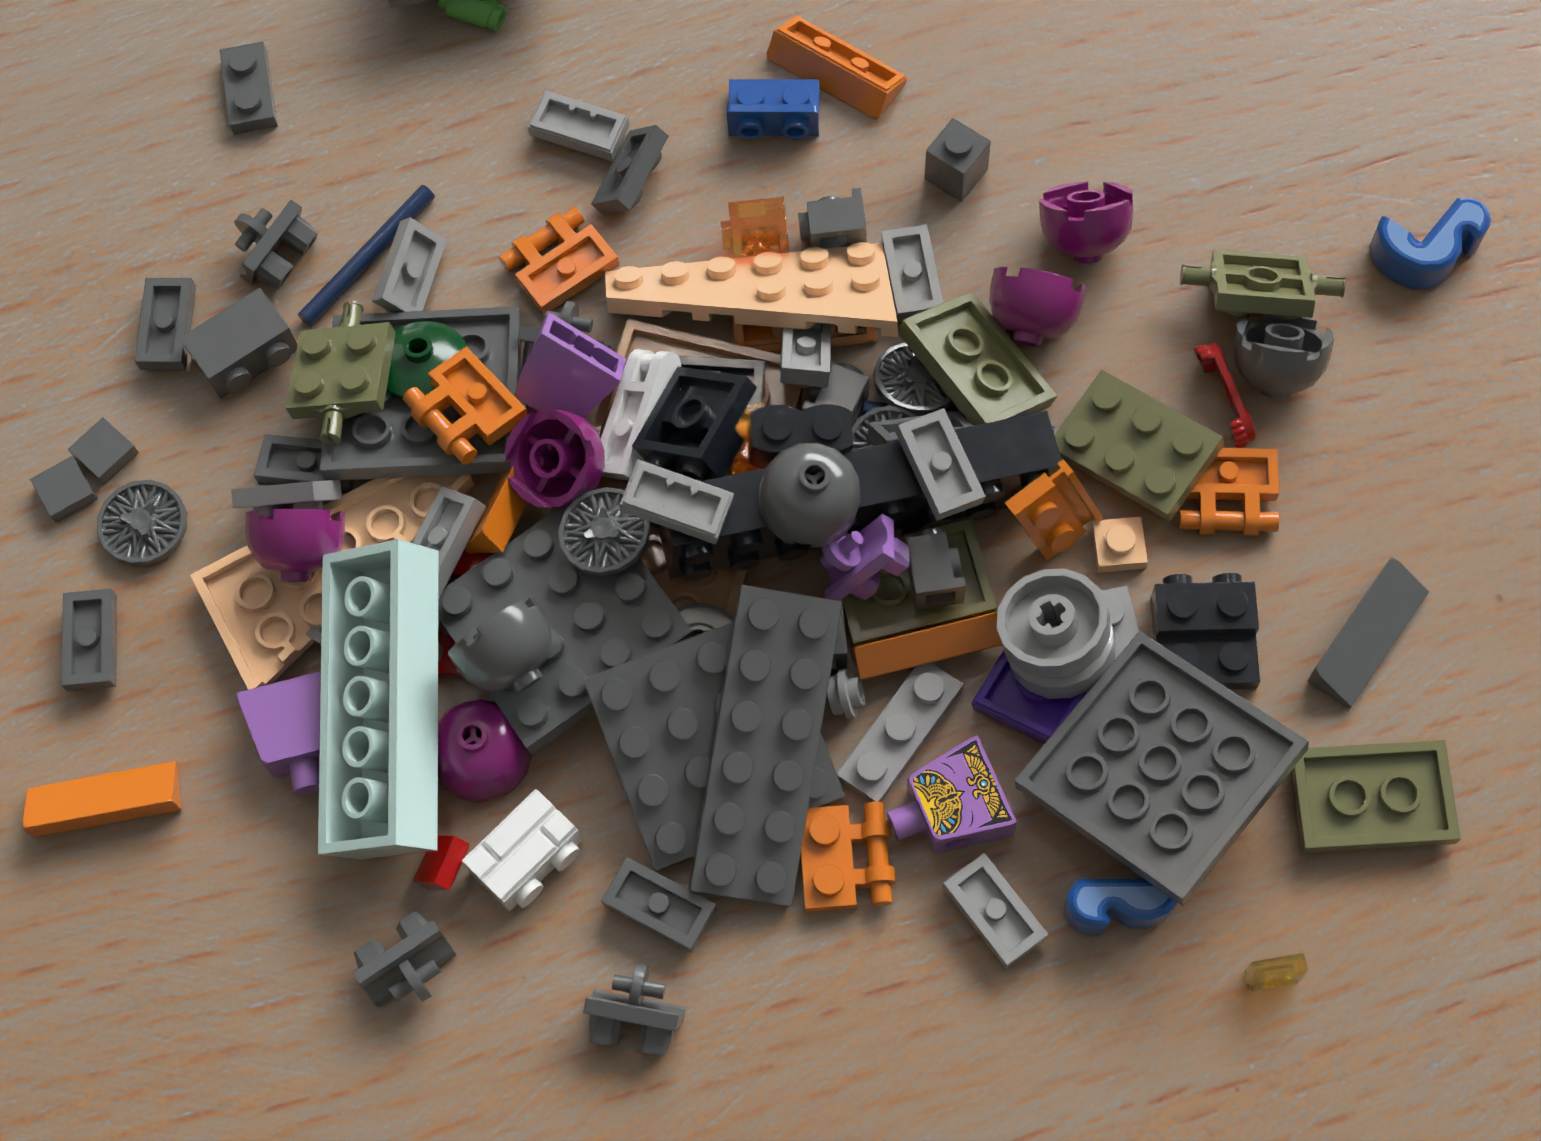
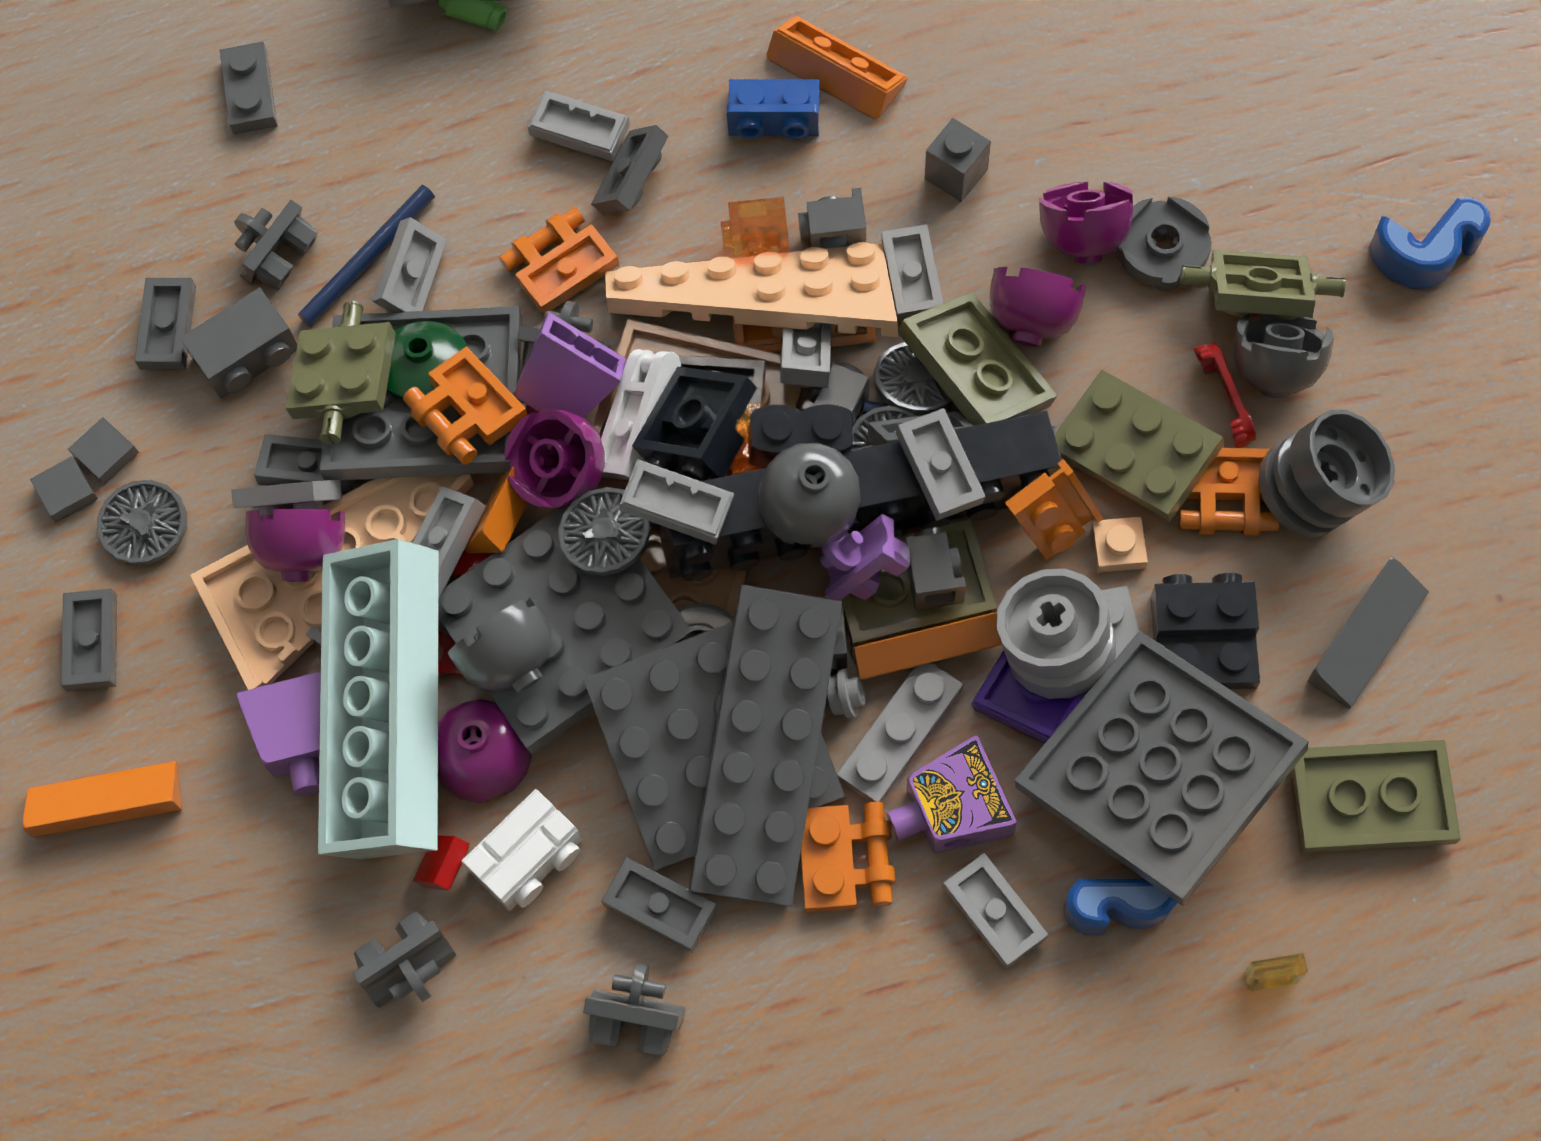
none -> dark grey plate [1116,197,1212,292]
none -> dark grey wheel [1258,410,1395,537]

